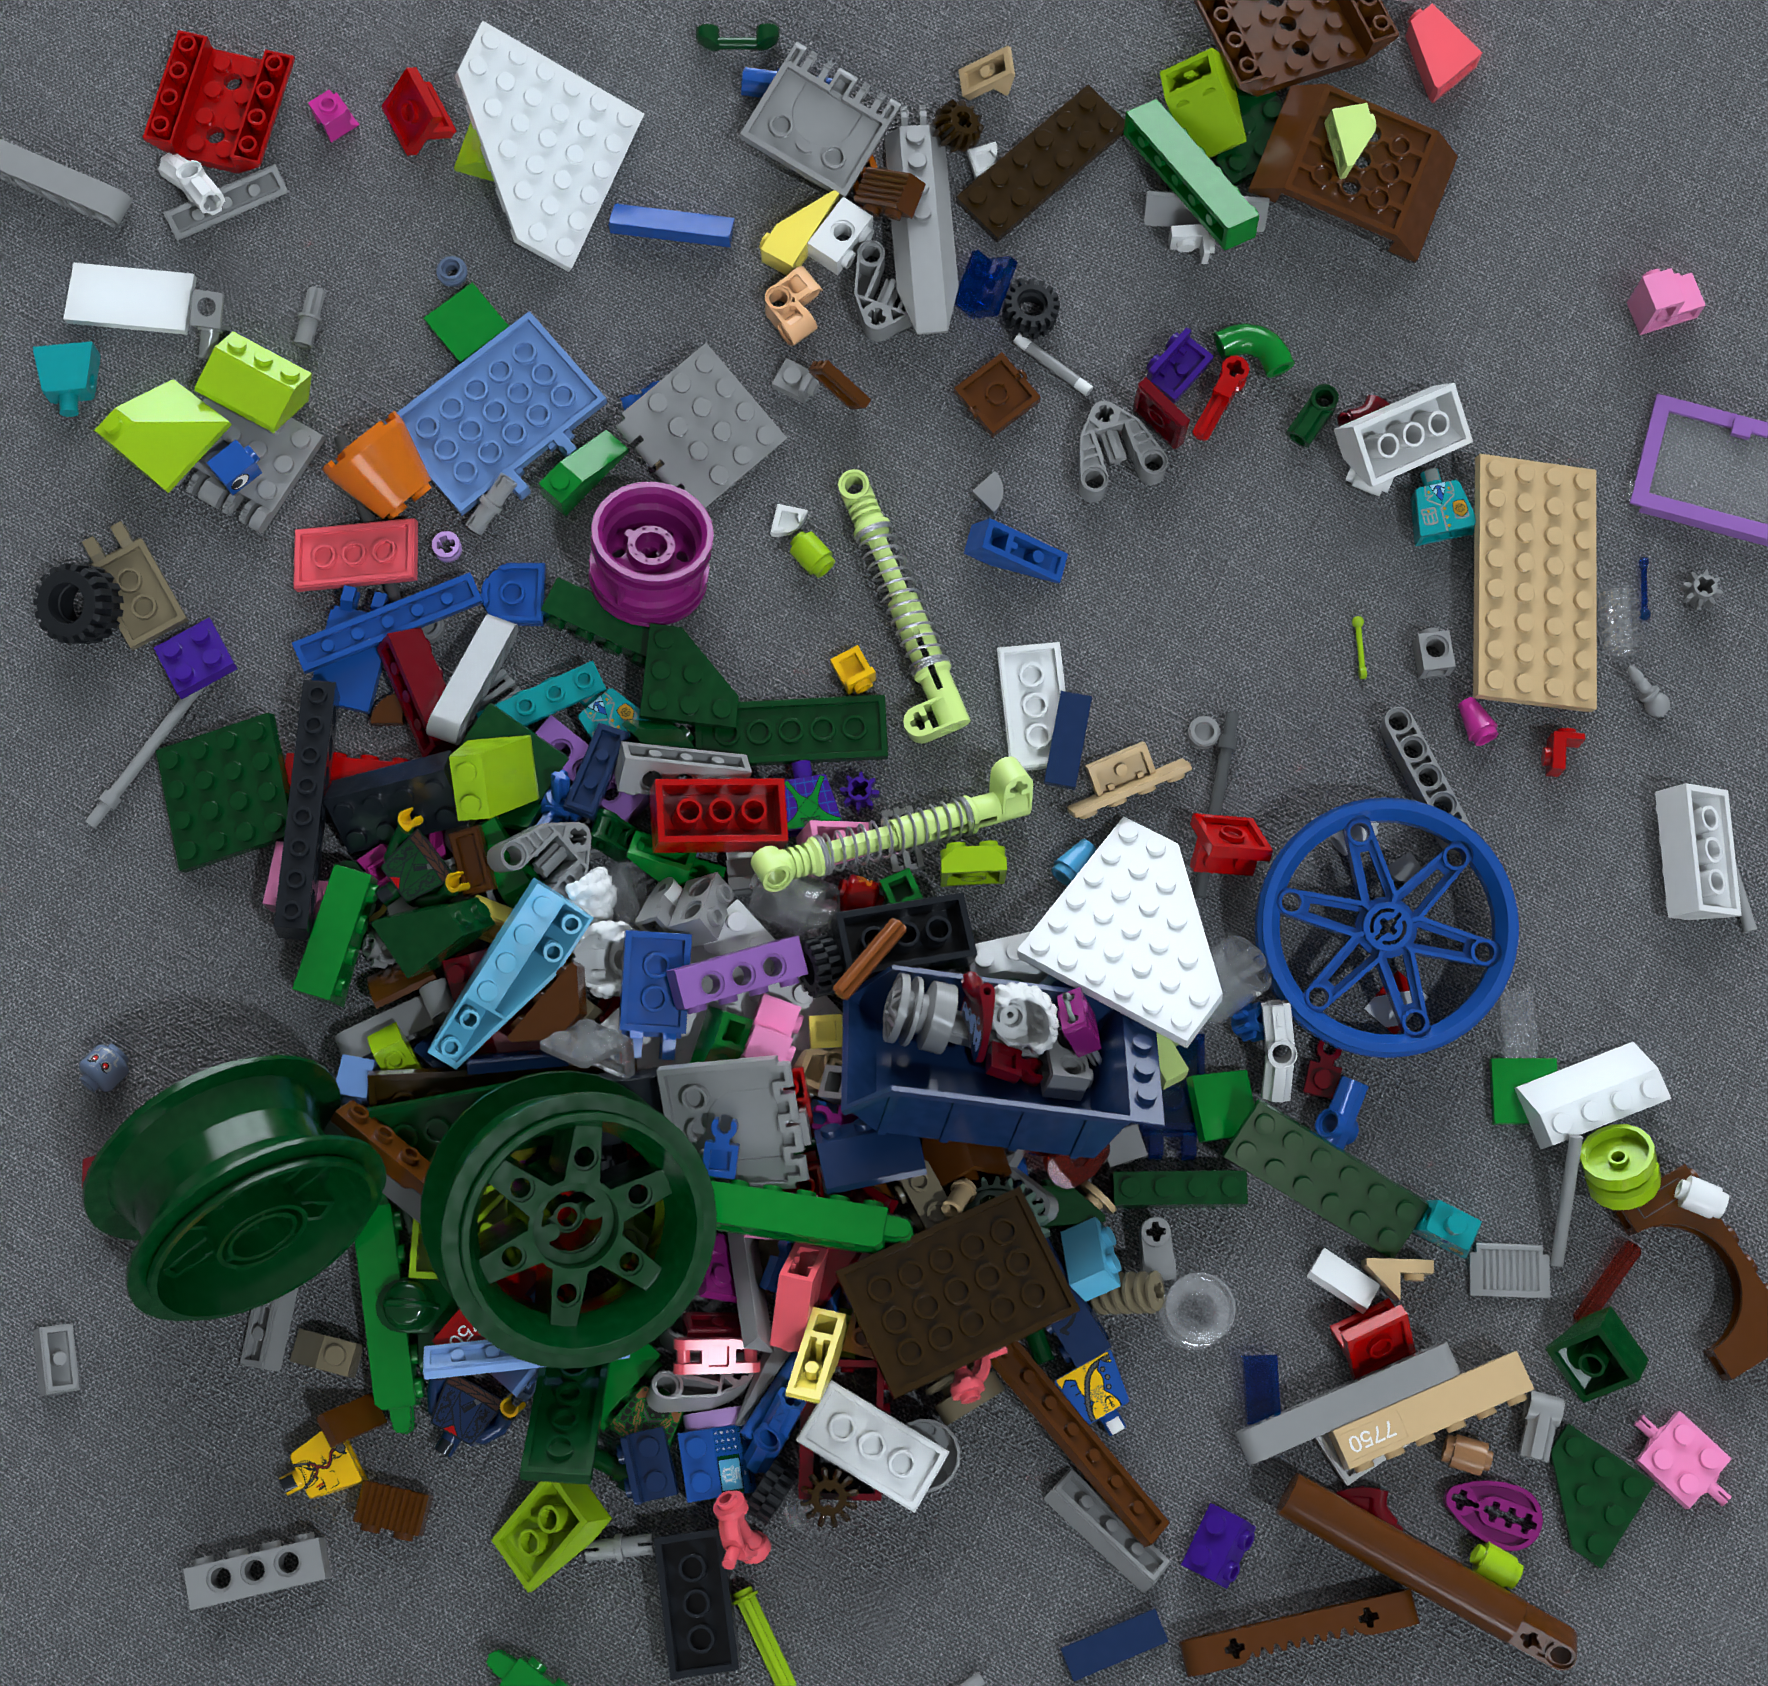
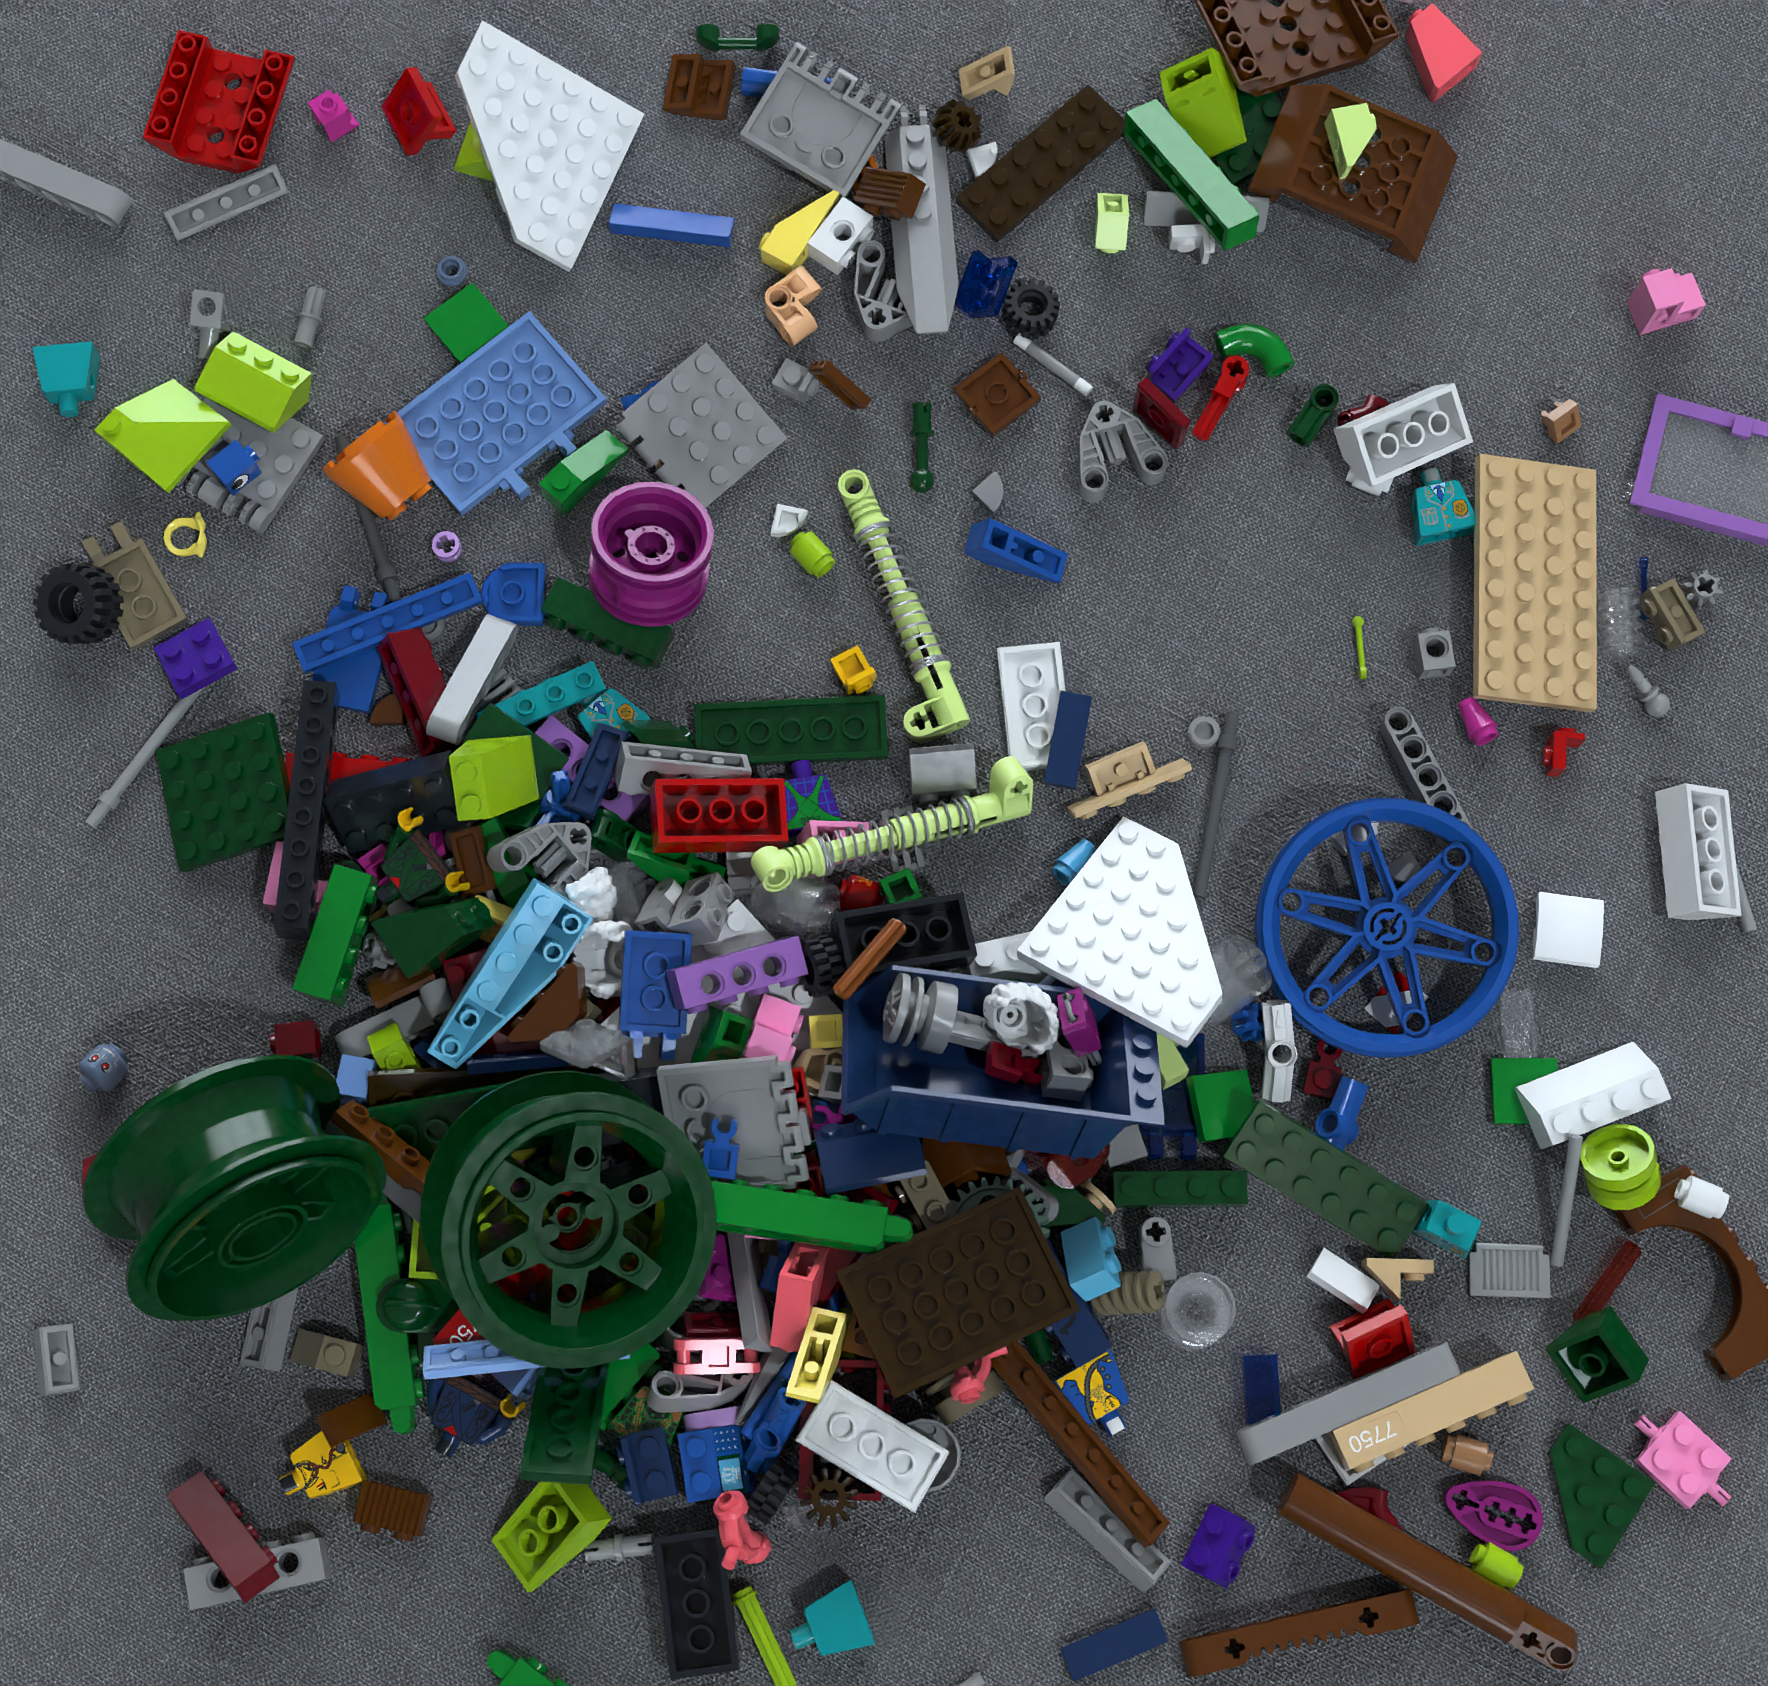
white tile [63,263,197,335] -> none
white piece [158,152,226,216] -> none
coral tile [293,518,418,592] -> none
light grey pin [465,473,517,535] -> none
dark green plate [639,623,739,730] -> none
dark purple gear [840,771,880,814] -> none
lime slope [940,840,1007,887] -> none
tan pin [941,1178,977,1218] -> none
dark red arm [960,971,995,1063] -> none
red bracket [1190,813,1273,876] -> none
light grey piece [1518,1390,1565,1463] -> none
none -> light yellow piece [164,512,207,558]
none -> dark red brick [166,1470,280,1603]
none -> dark red brick [270,1020,322,1059]
none -> reddish brown slope [663,54,736,120]
none -> teal torso [789,1579,875,1656]
none -> flat silver slope [909,743,977,805]
none -> dark green pin [910,402,934,493]
none -> yellowish green slope [1095,193,1129,253]
none -> white slope [1533,892,1604,968]
none -> medium nougat tile [1541,399,1582,443]
none -> dark tan bracket [1638,578,1706,652]

